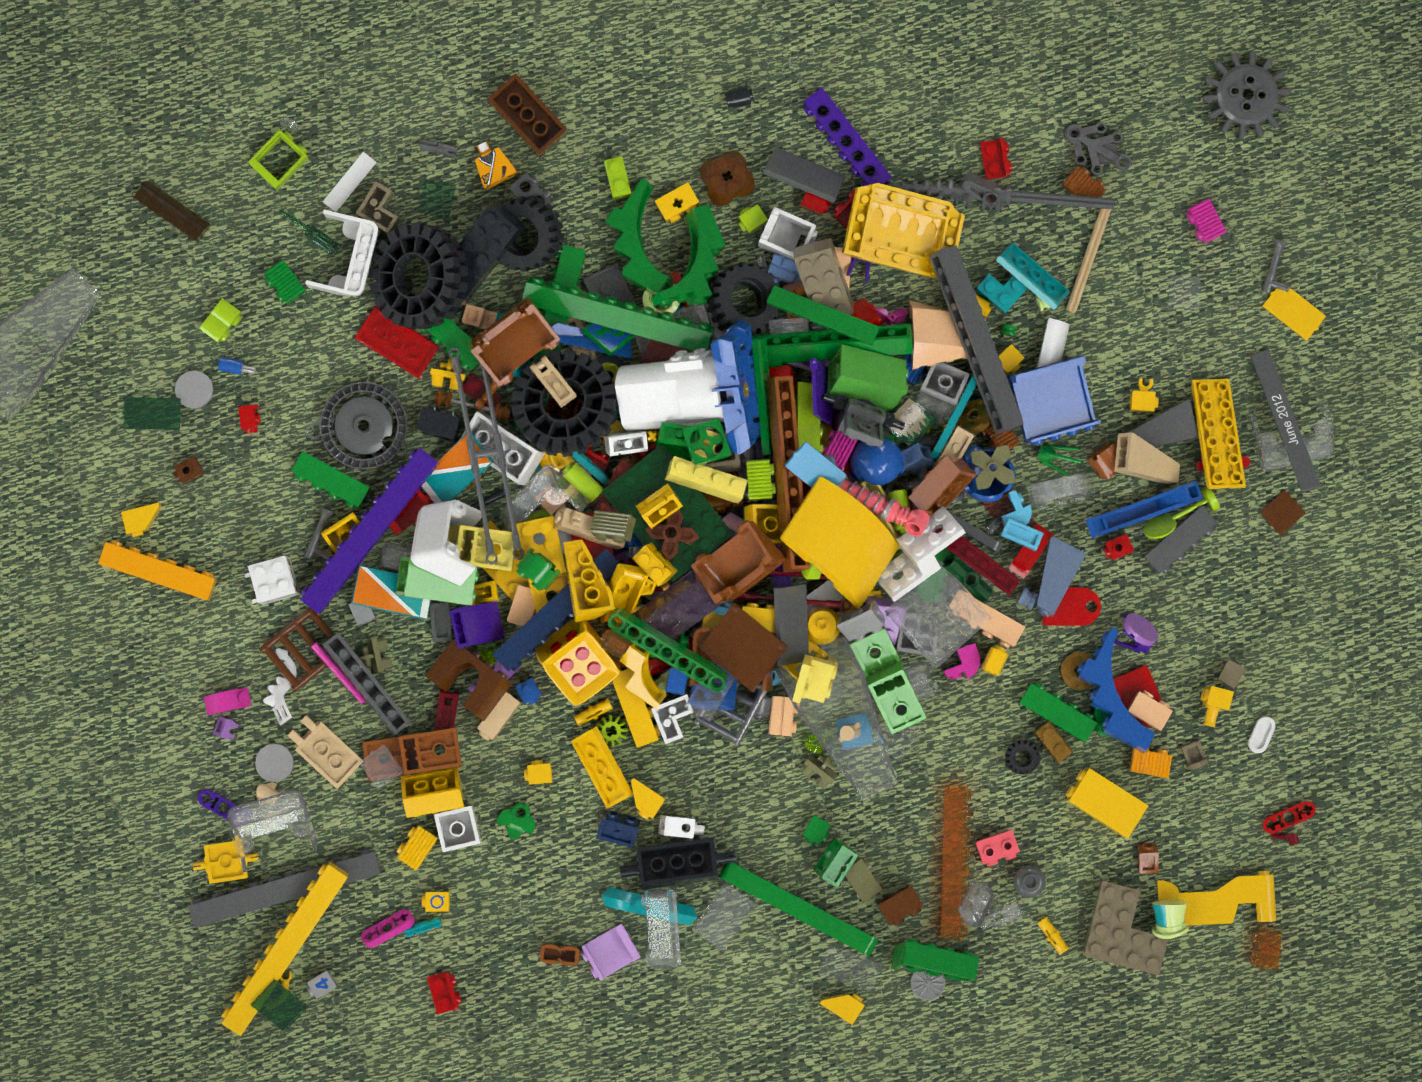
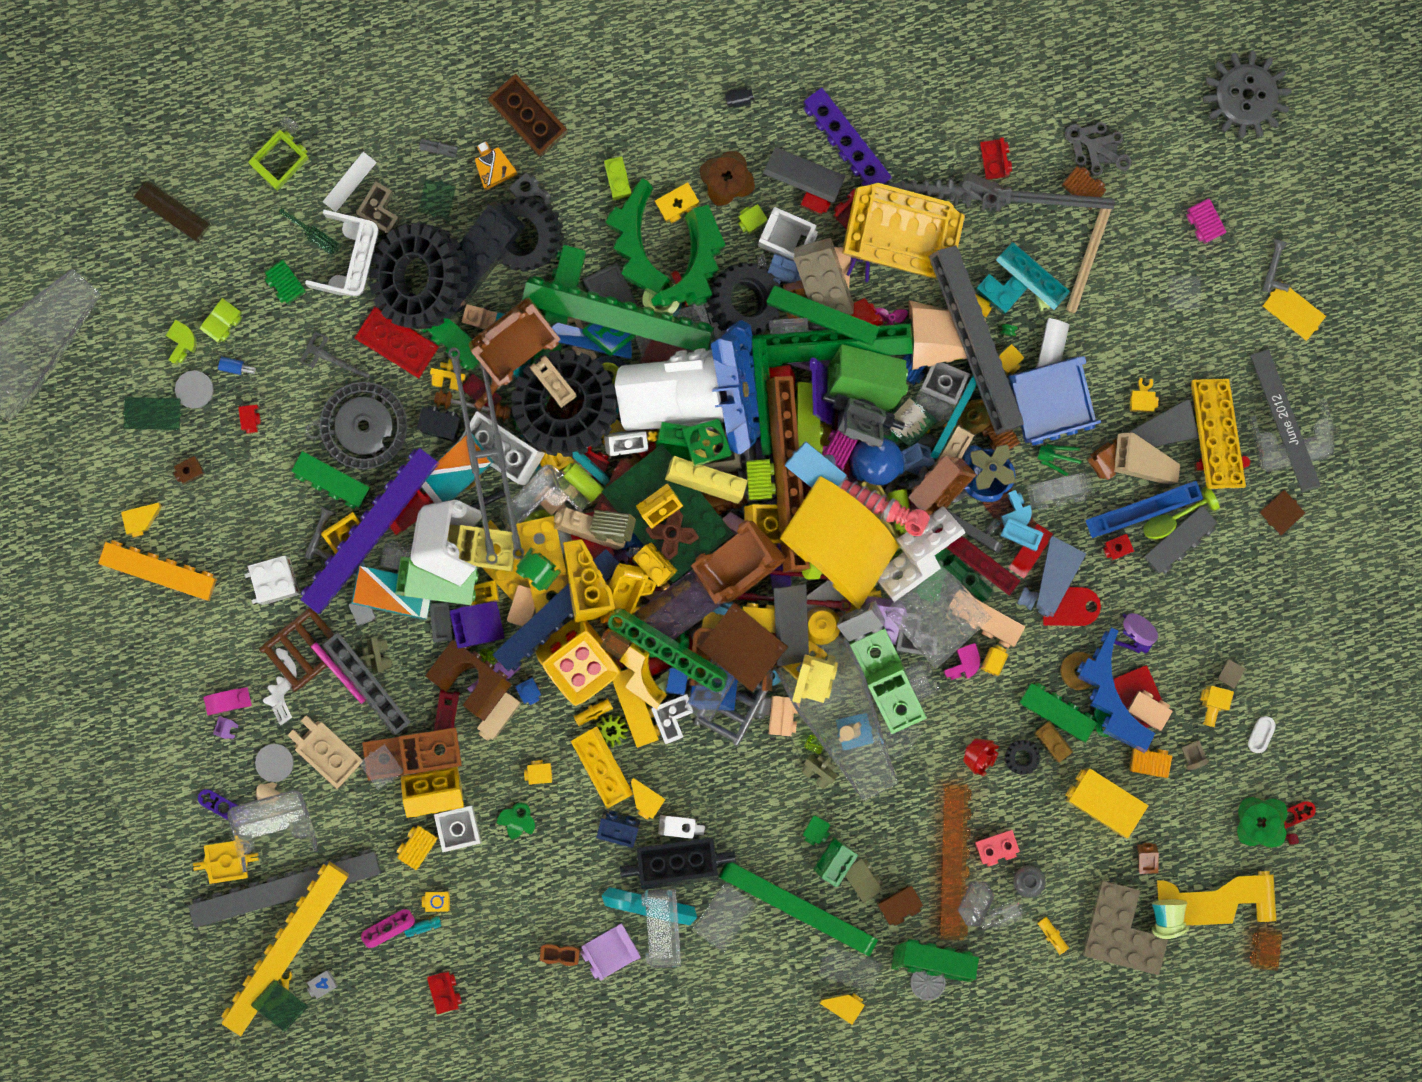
none -> lime brick [165,320,197,365]
none -> dark grey piece [299,332,370,378]
none -> red cone [963,738,999,776]
none -> green brick [1237,797,1288,848]

